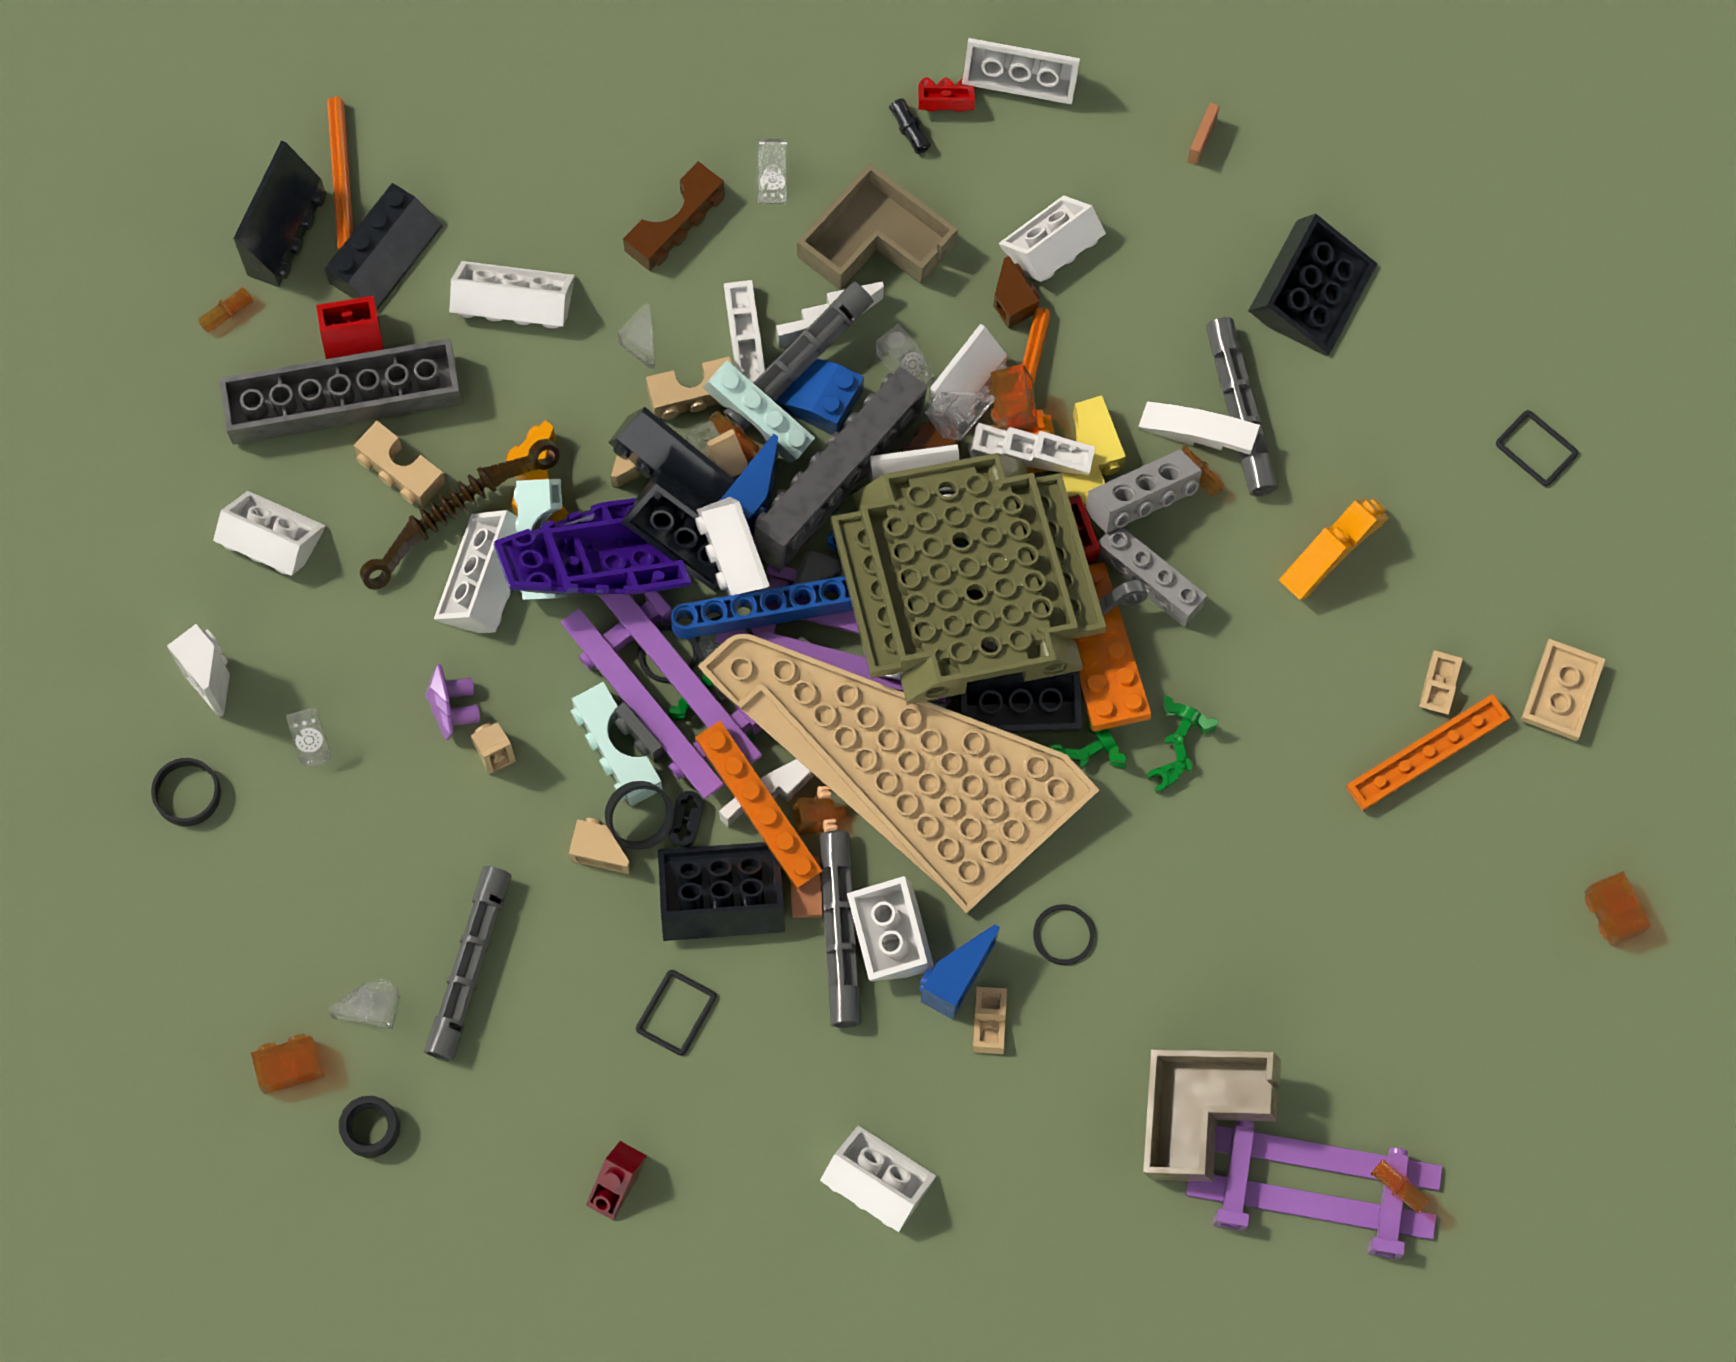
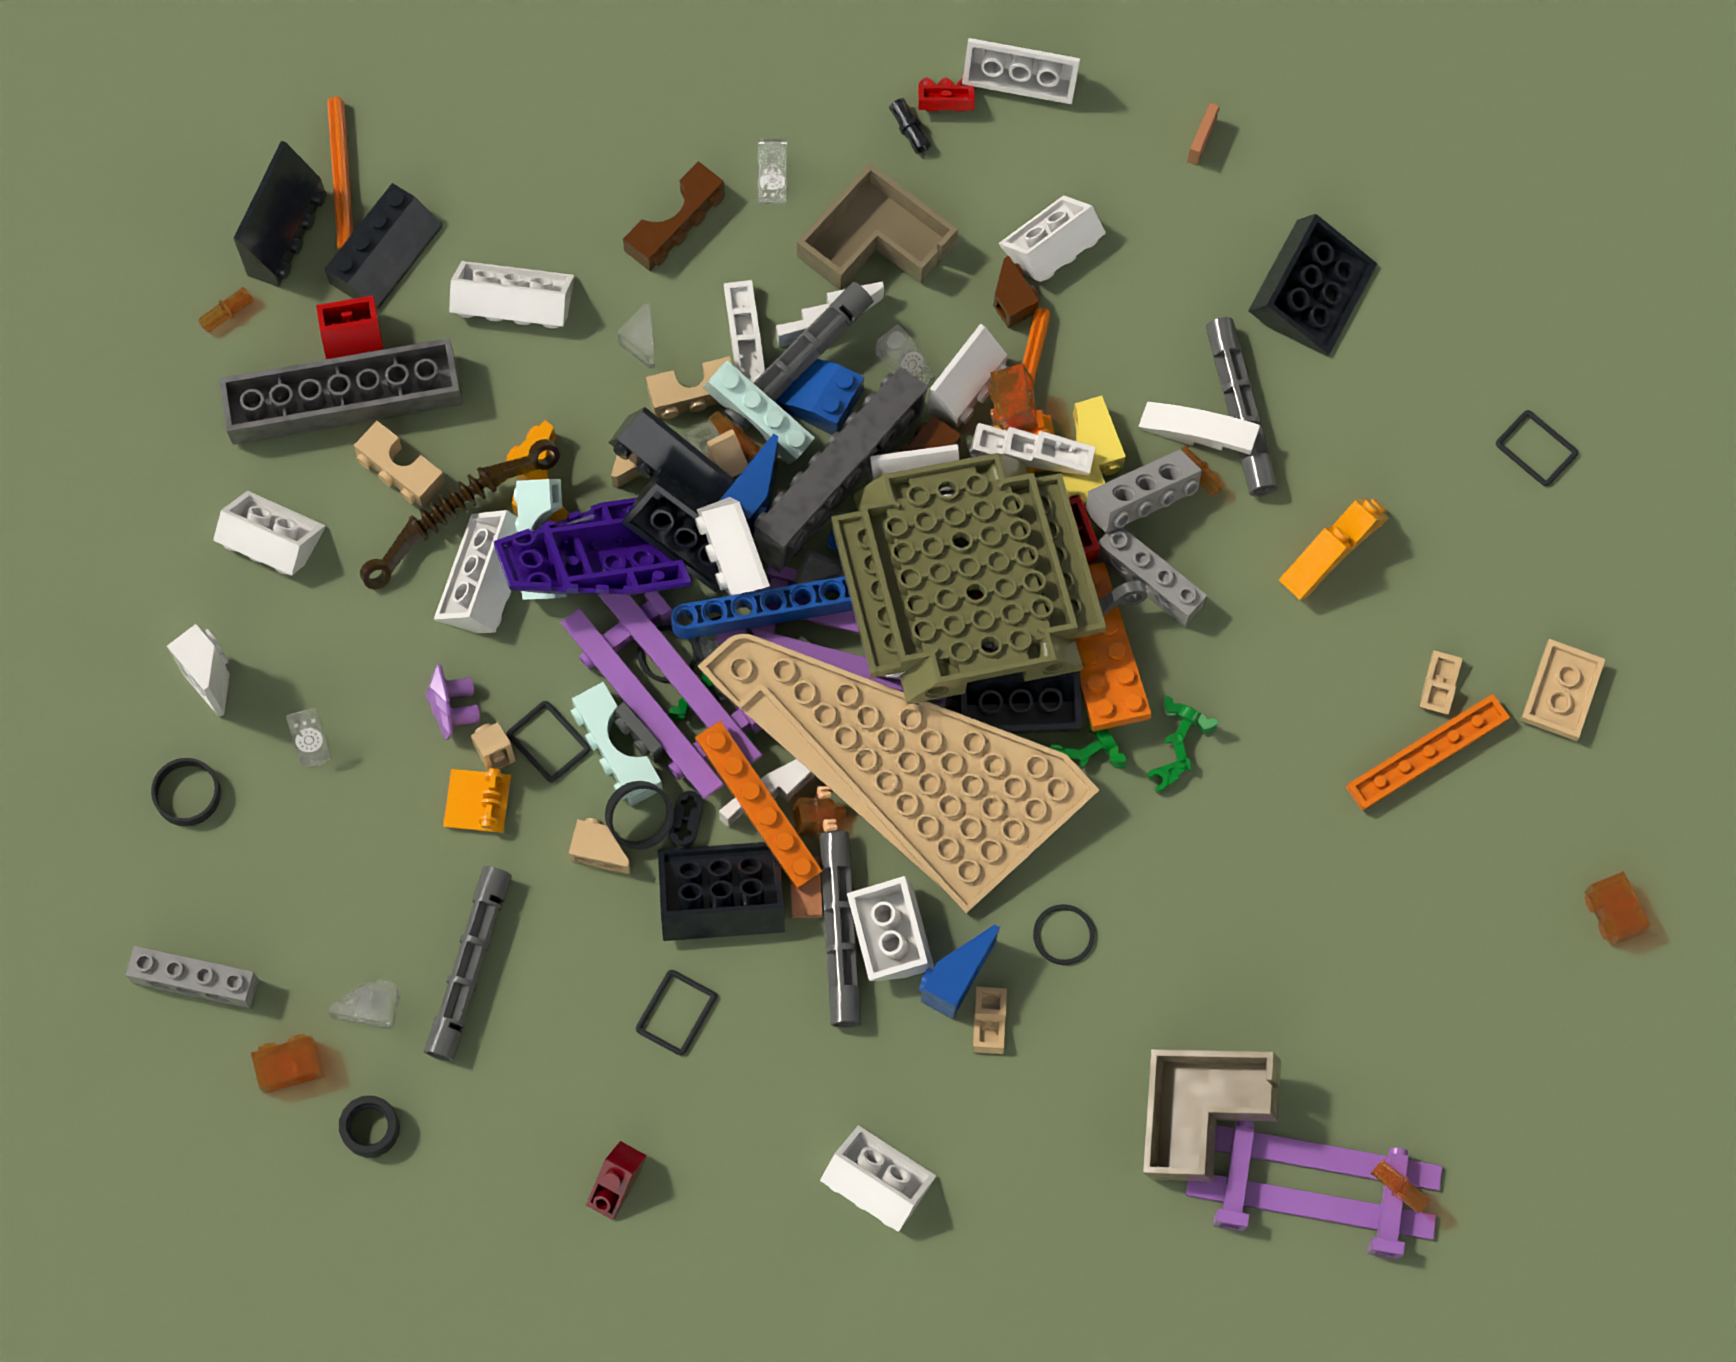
clear slope [925,392,996,440] -> none
none -> light grey brick [125,946,259,1009]
none -> light orange hinge [443,768,511,833]
none -> black piece [506,701,590,782]

